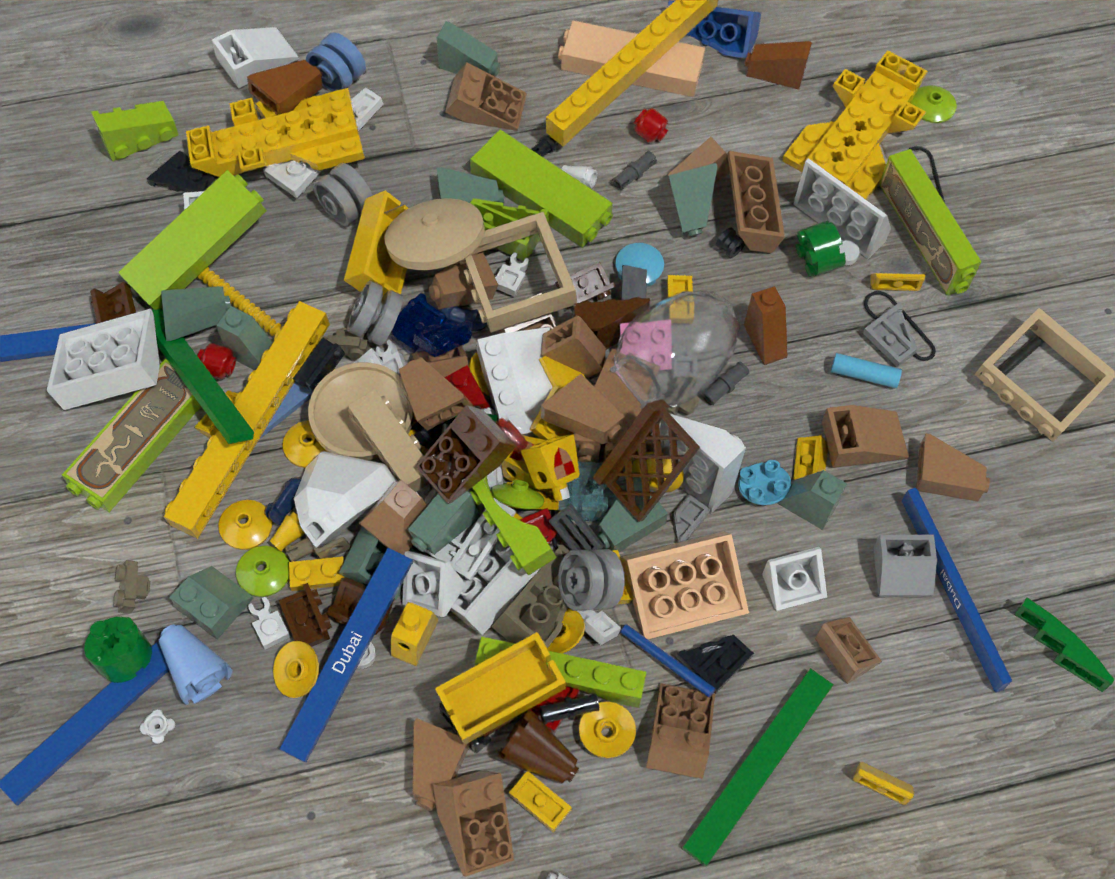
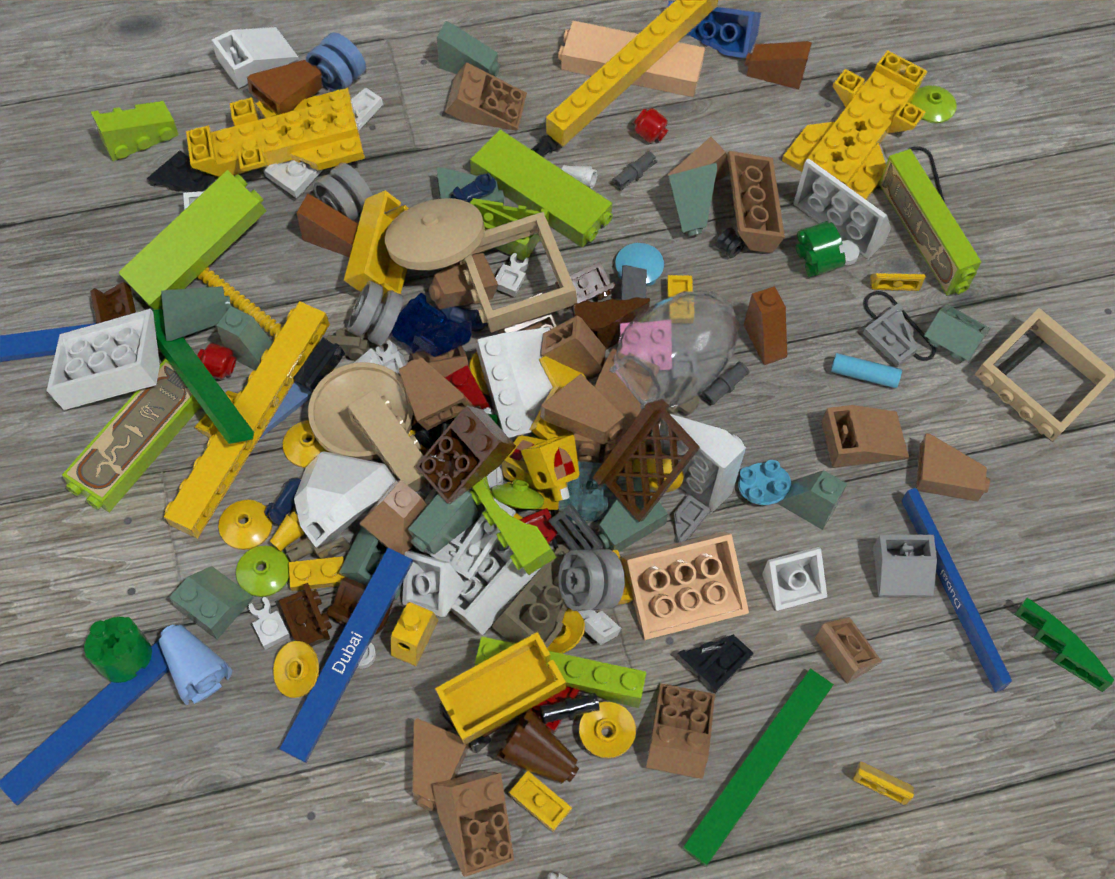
dark tan piece [114,560,151,614] -> none
white plate [140,710,175,744] -> none
clear red cone [496,417,529,455] -> none
blue bar [620,624,716,697] -> none
yellow slope [793,435,828,480] -> none
none -> dark orange slope [296,194,359,258]
none -> dark blue piece [451,173,496,203]
none -> sand green slope [924,304,991,361]

